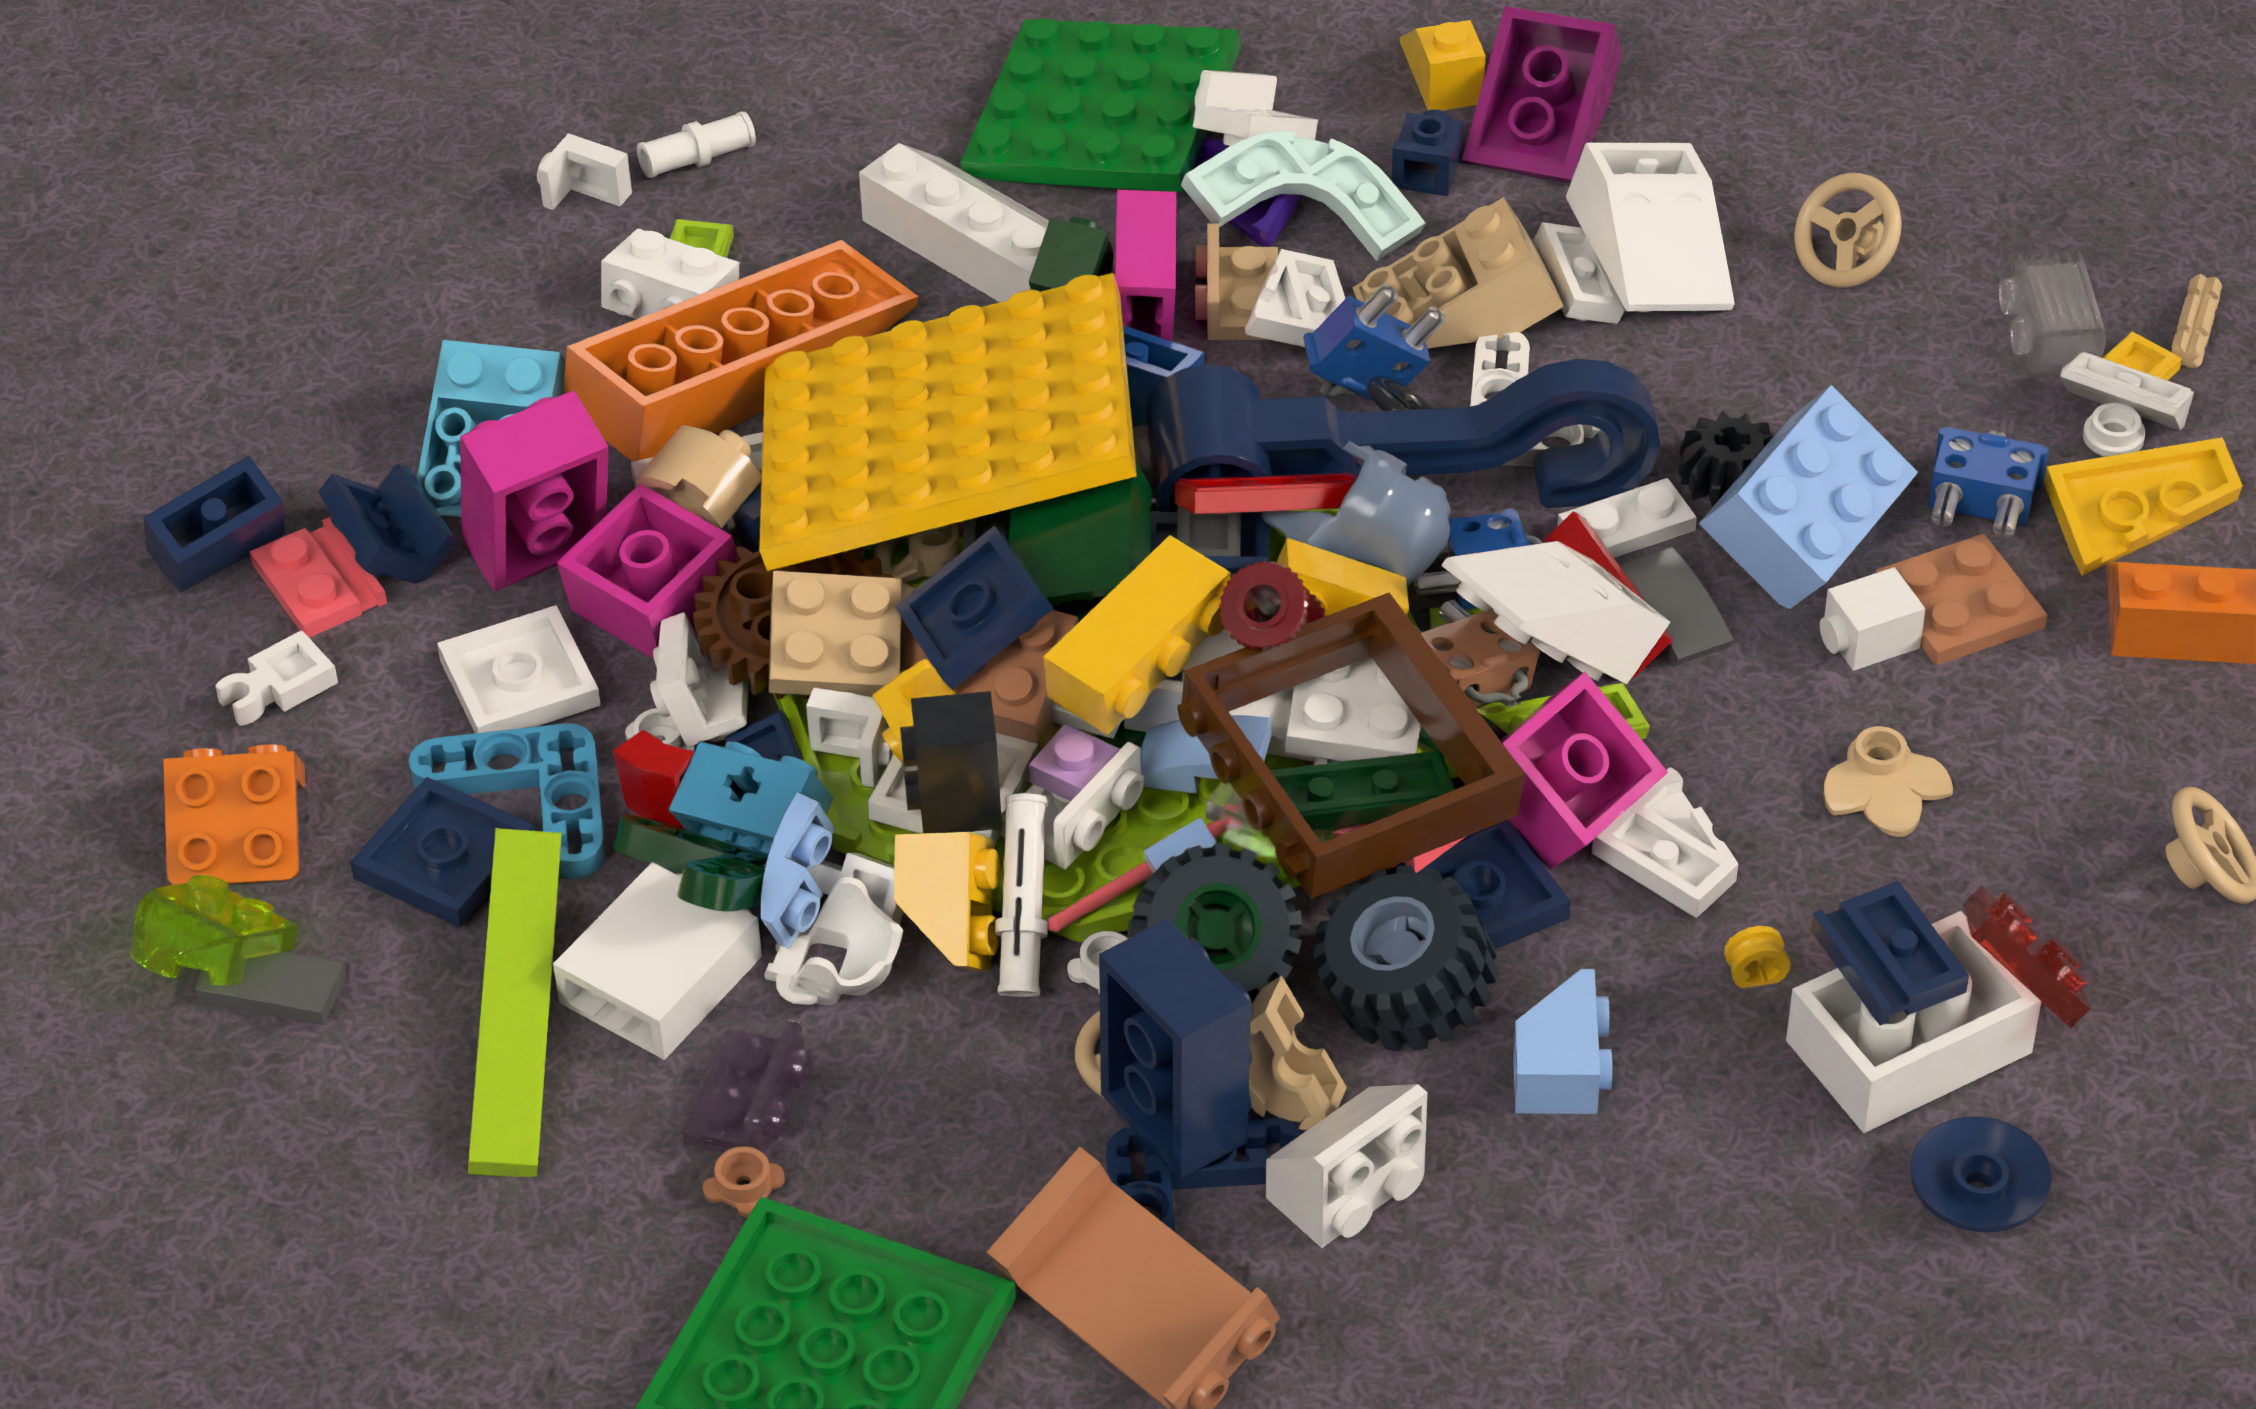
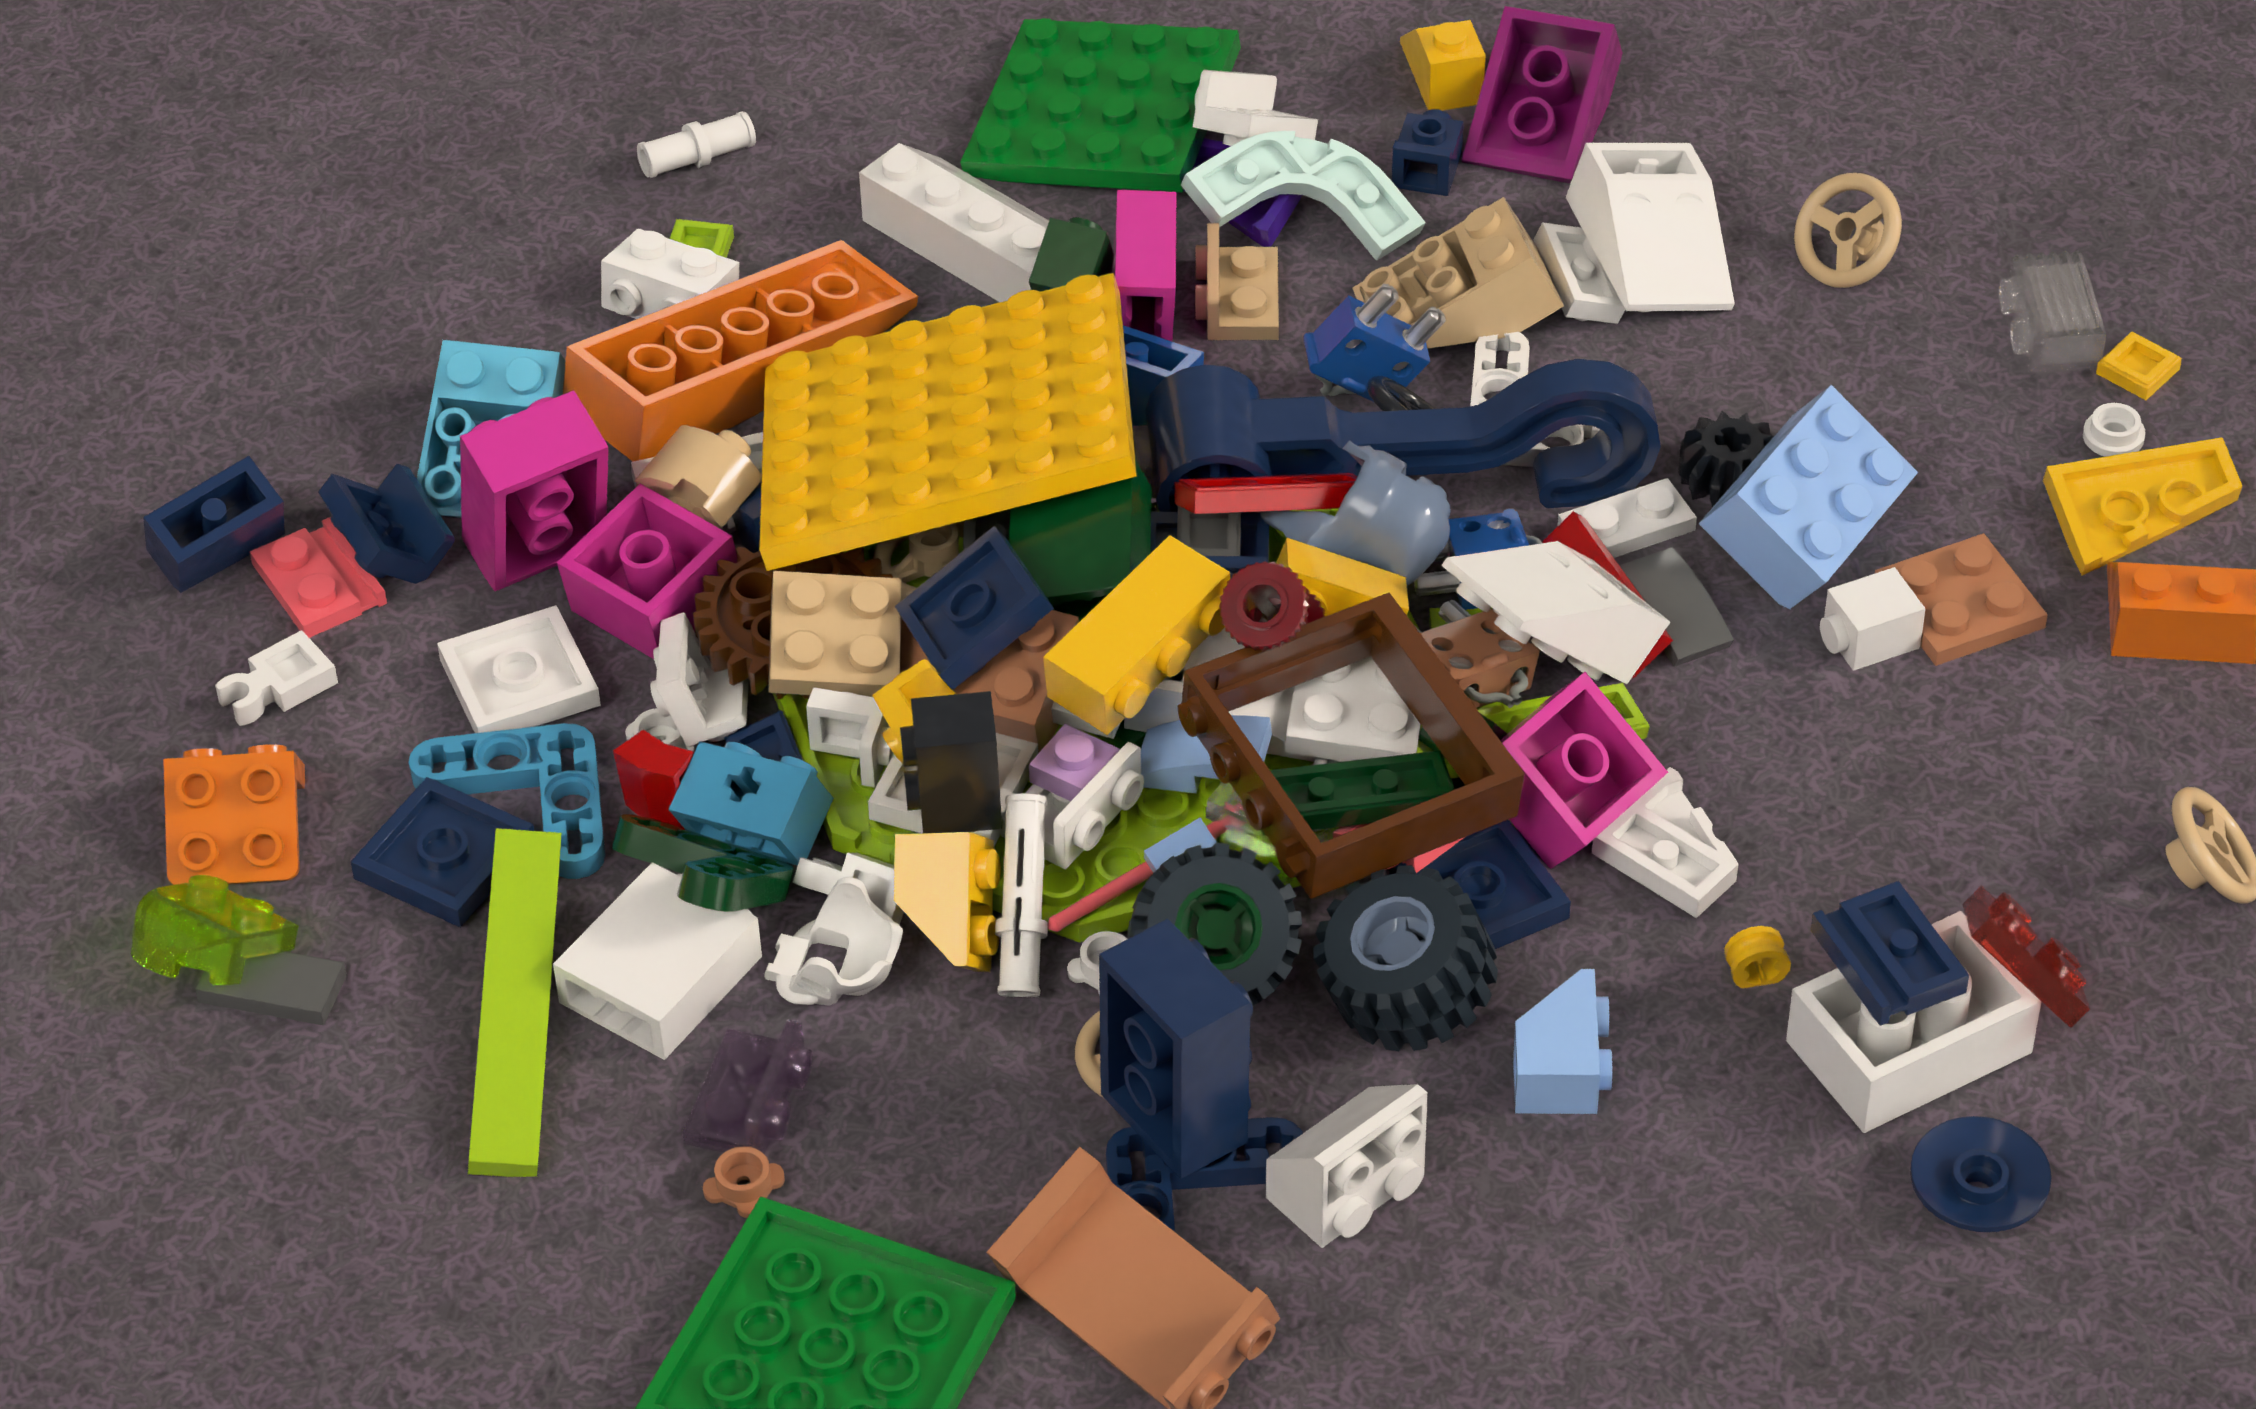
white bracket [537,133,632,210] -> none
light blue slope [761,792,835,949] -> none
white wing [1245,249,1345,347] -> none
tan cylinder [1249,975,1347,1130] -> none
tan plate [1823,726,1953,837] -> none
blue piece [1928,427,2049,538] -> none
white slope [2060,352,2194,431] -> none
tan axle [2171,274,2222,368] -> none

